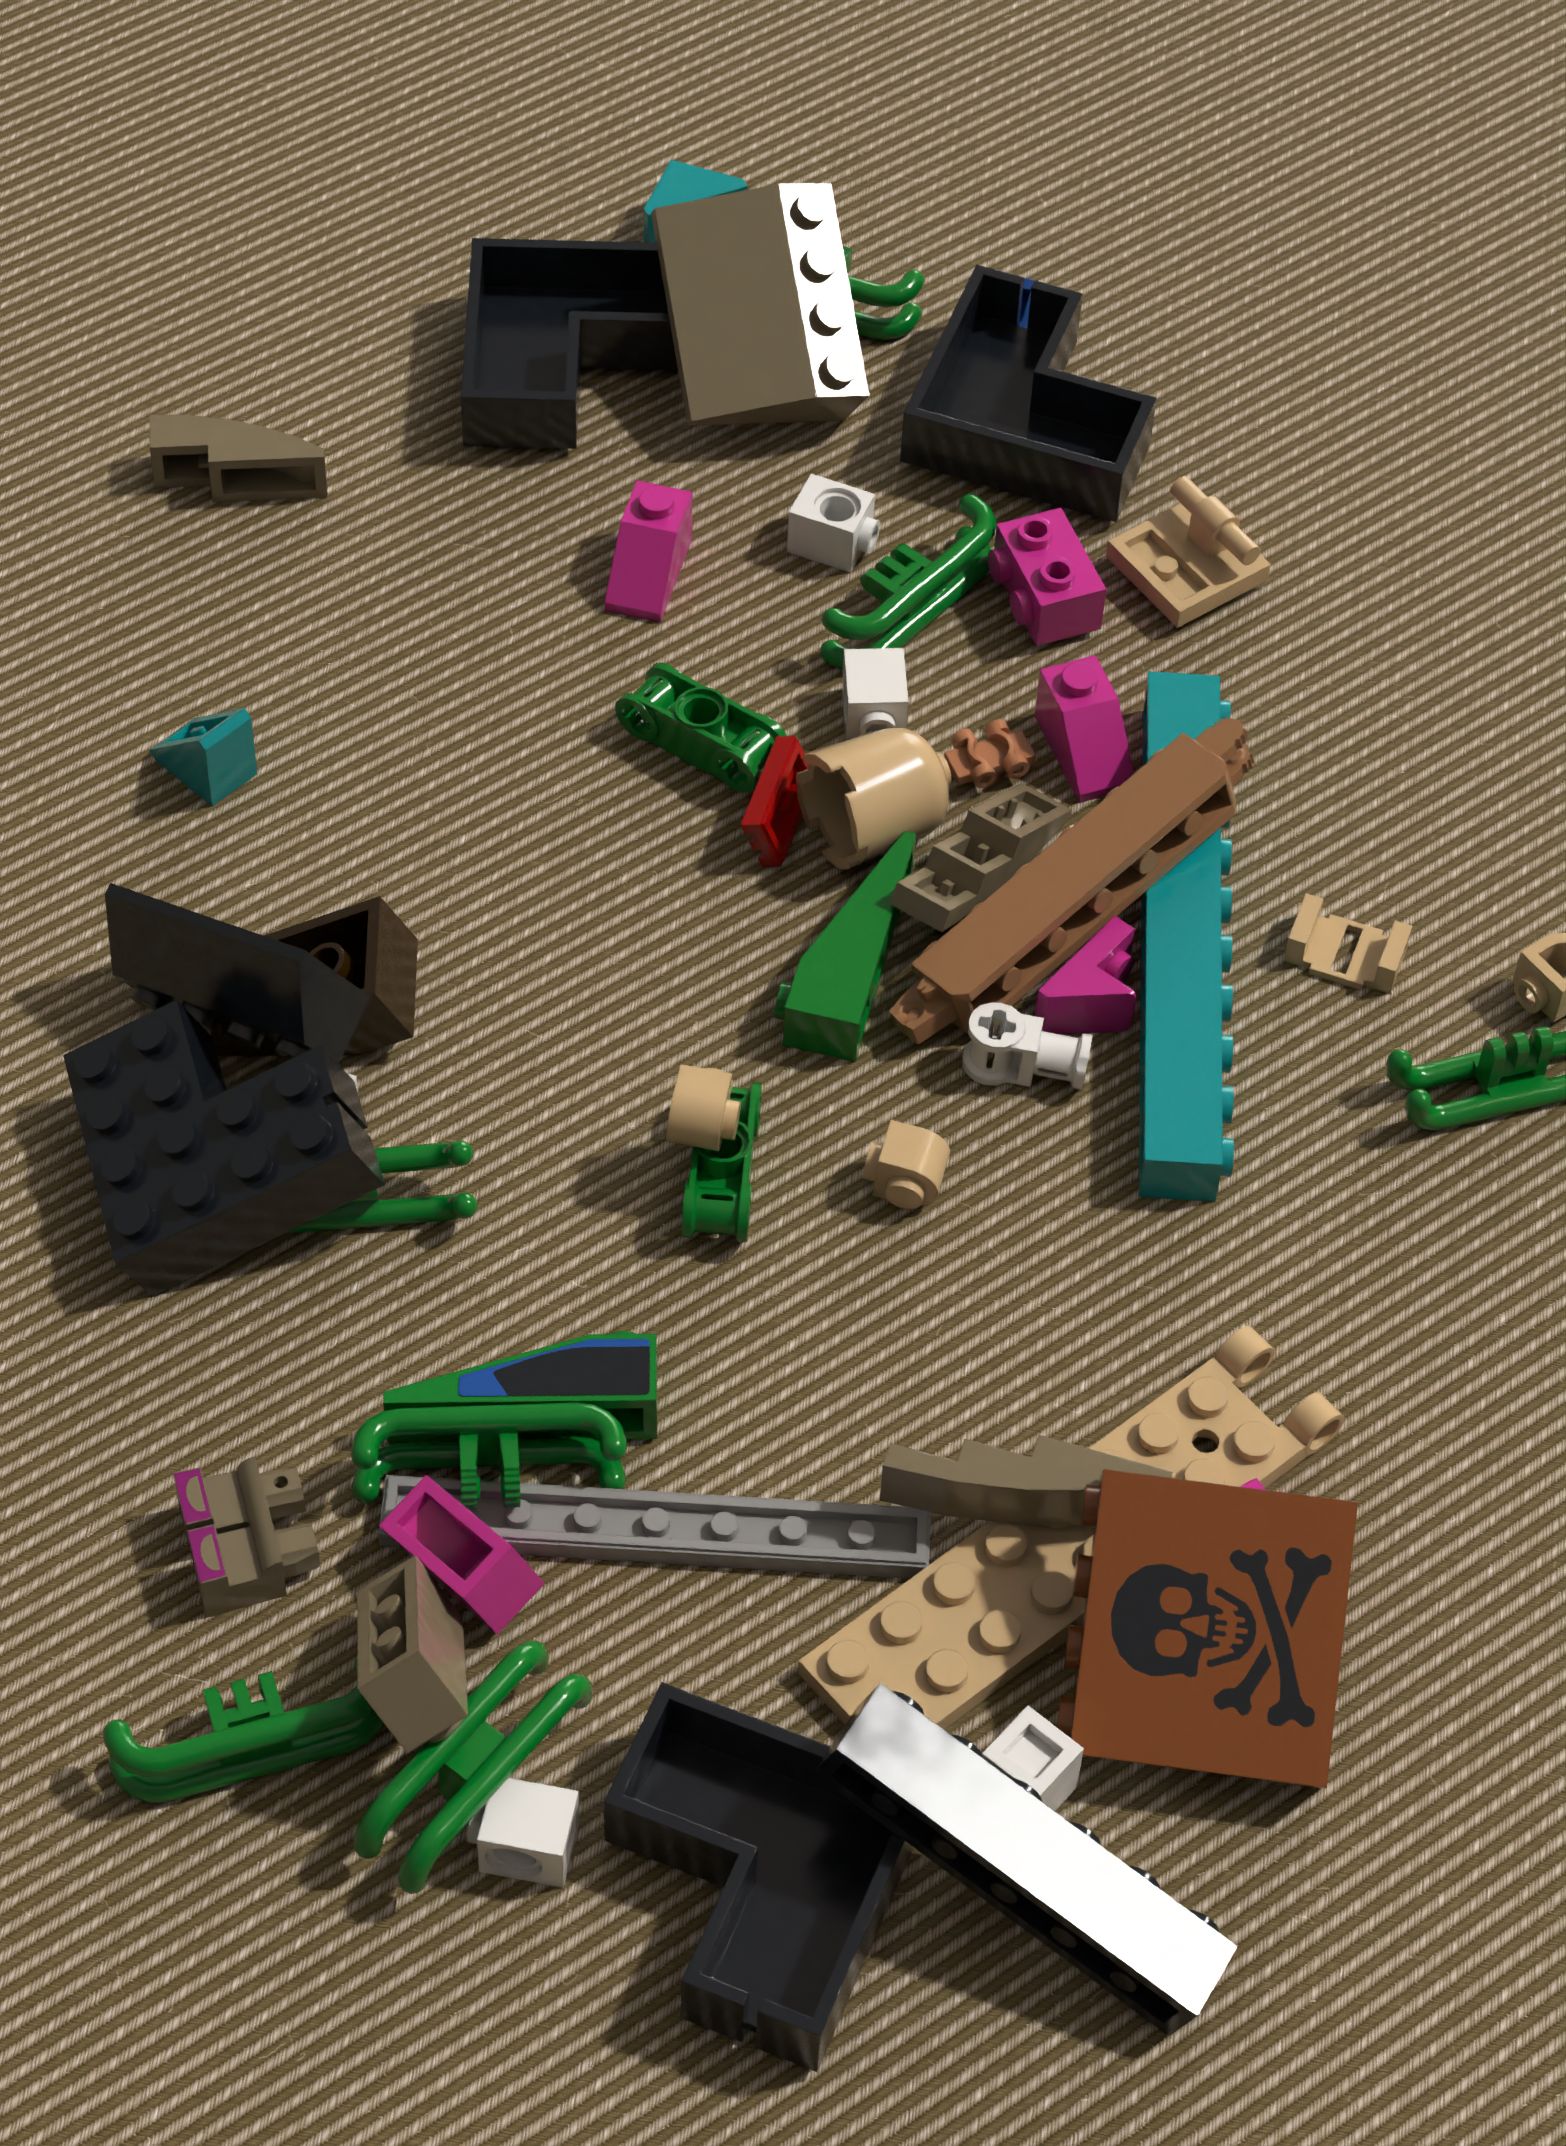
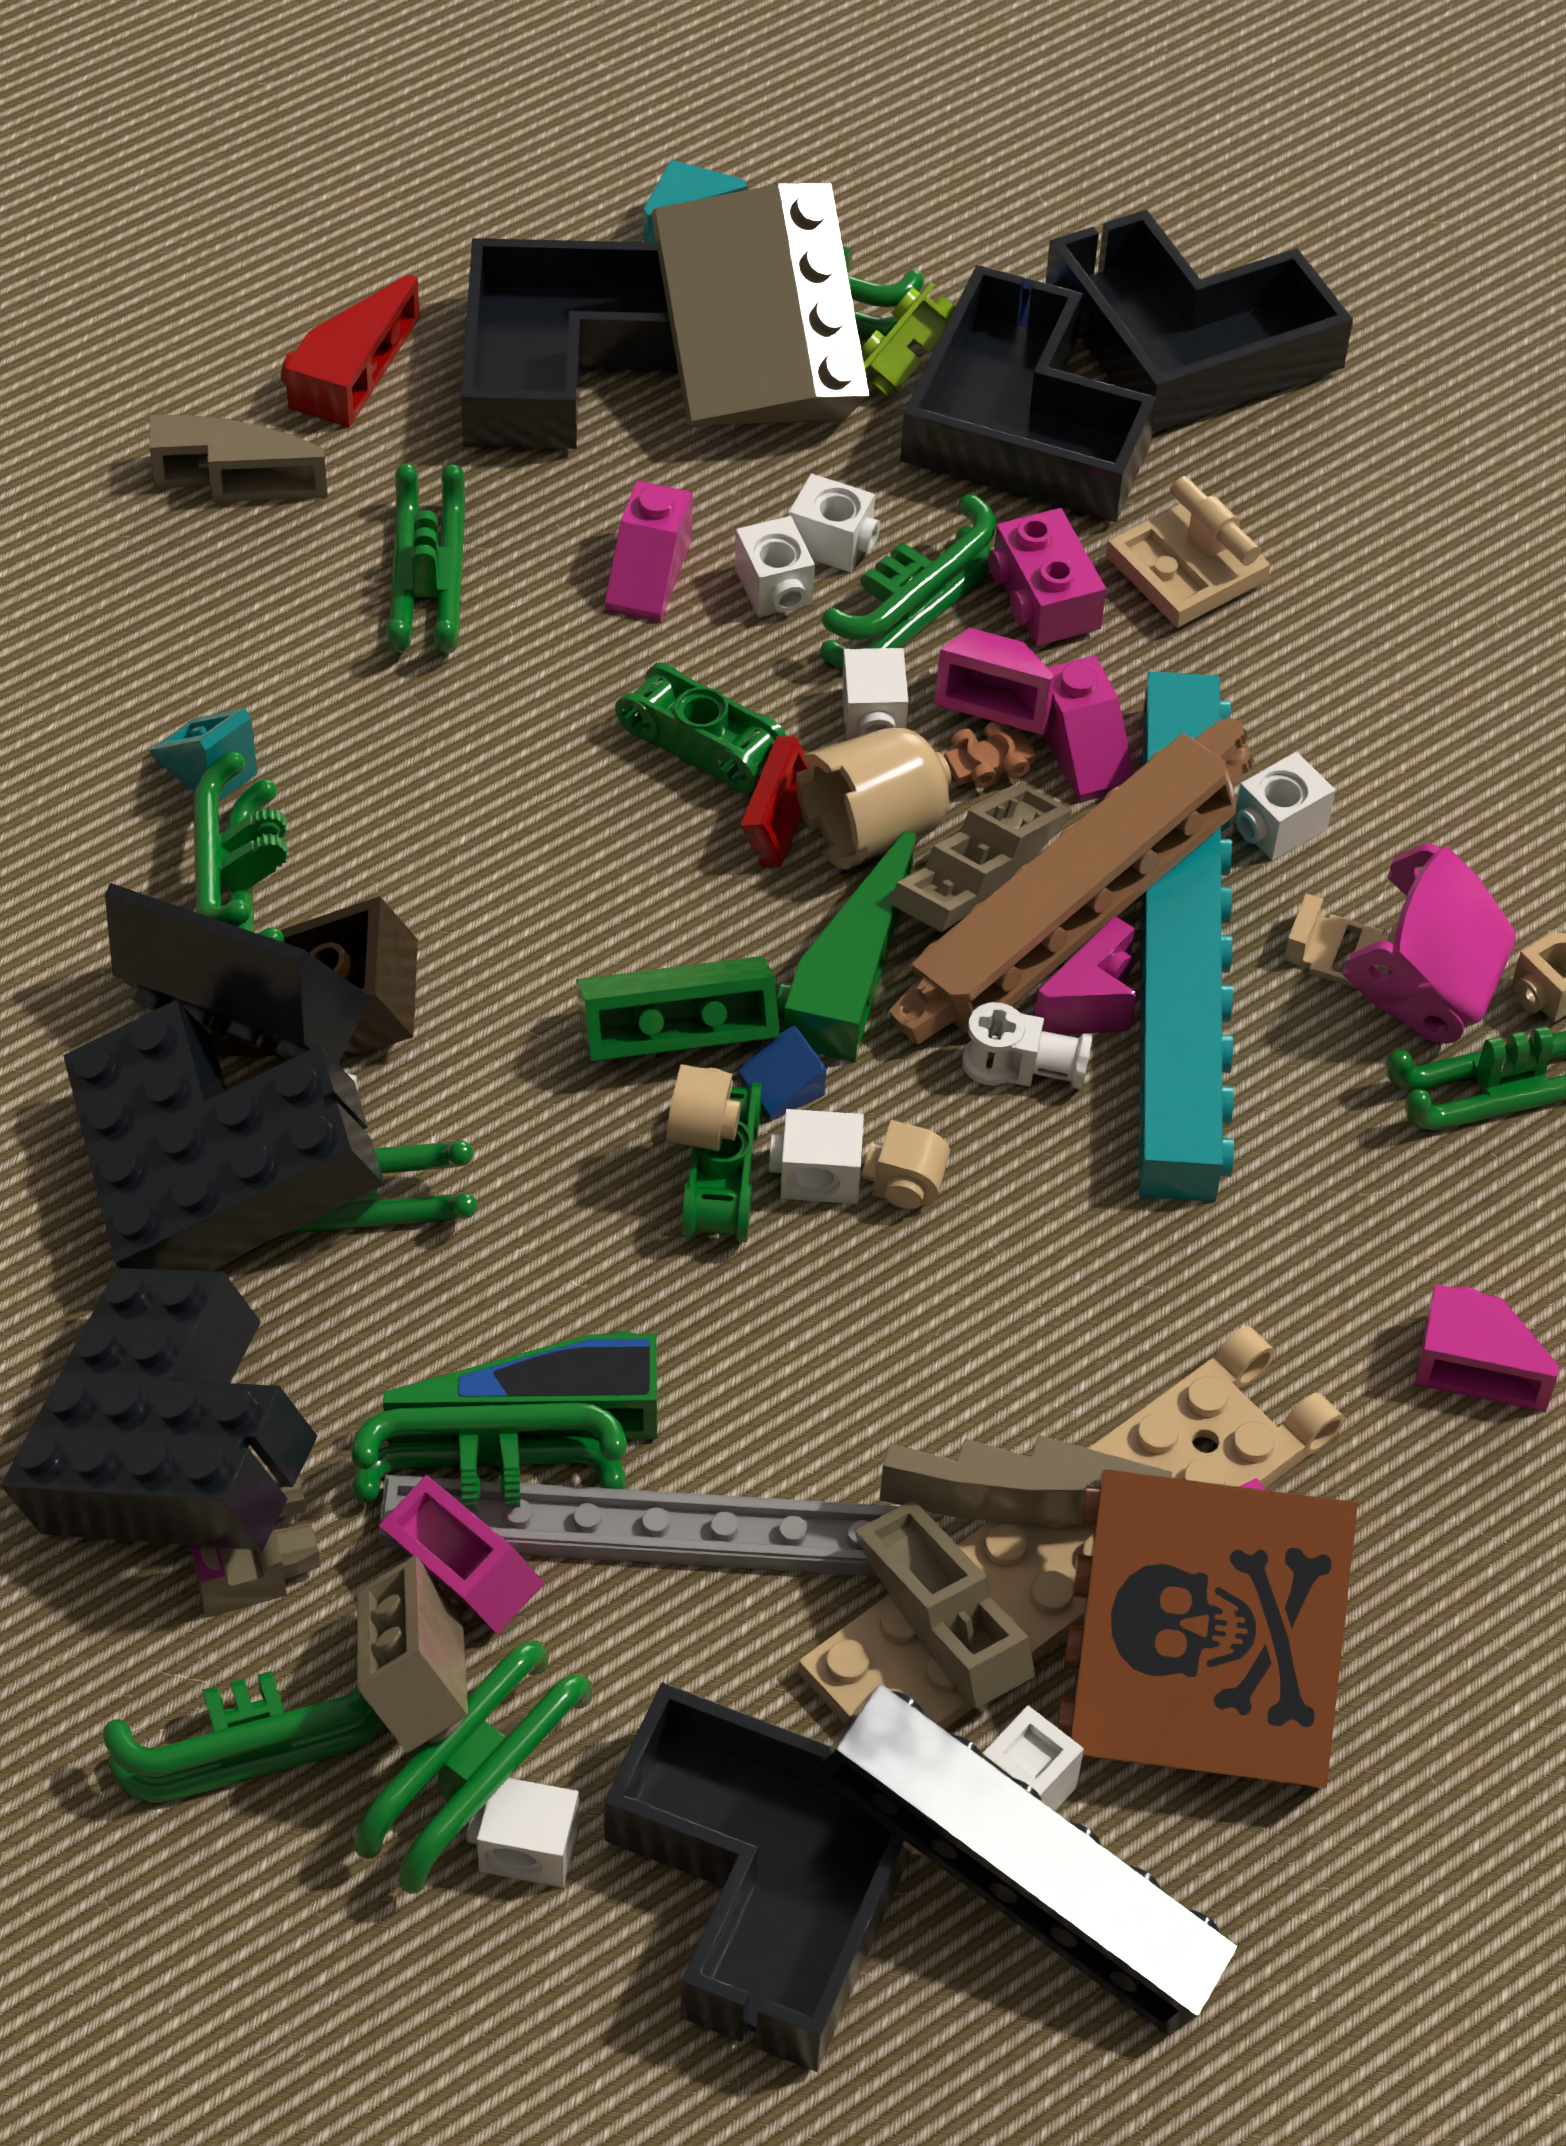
none -> black piece [1,1268,318,1551]
none -> green piece [193,751,288,943]
none -> red slope [281,274,420,428]
none -> green piece [386,463,465,654]
none -> green brick [576,956,780,1061]
none -> white brick [735,516,815,618]
none -> blue slope [738,1026,826,1121]
none -> white brick [769,1109,864,1204]
none -> dark tan slope [855,1499,1035,1709]
none -> lime hinge [861,282,955,397]
none -> dark pink slope [934,627,1055,735]
none -> black piece [1045,209,1353,432]
none -> white brick [1234,752,1336,860]
none -> dark pink piece [1342,843,1516,1044]
none -> dark pink slope [1414,1284,1559,1412]

